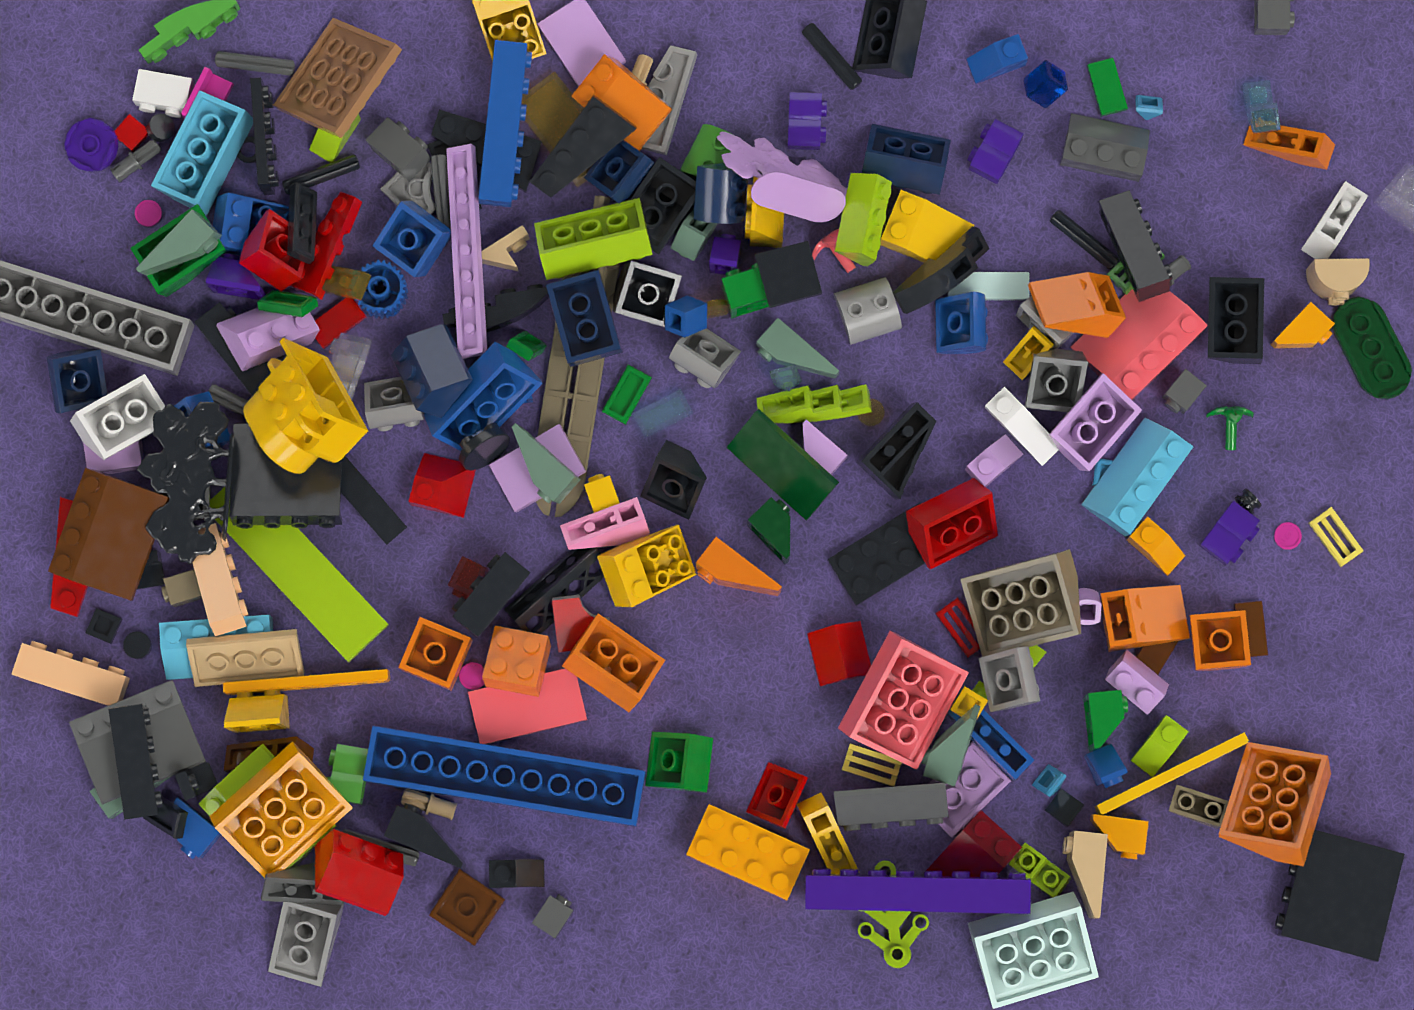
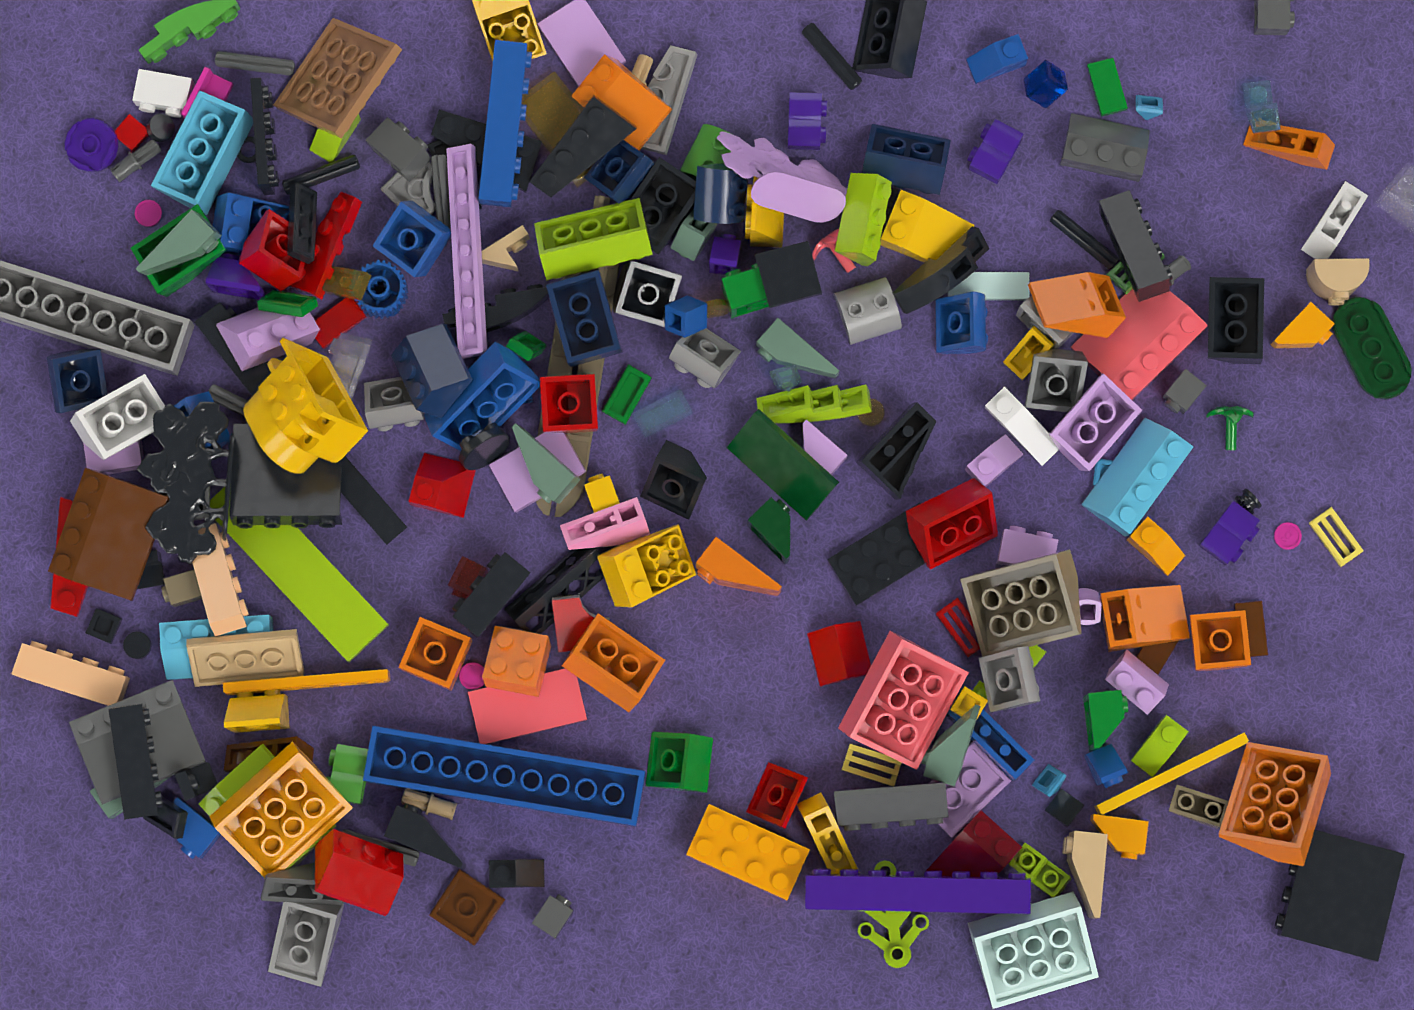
none -> red slope [540,374,598,433]
none -> lavender brick [996,526,1058,566]

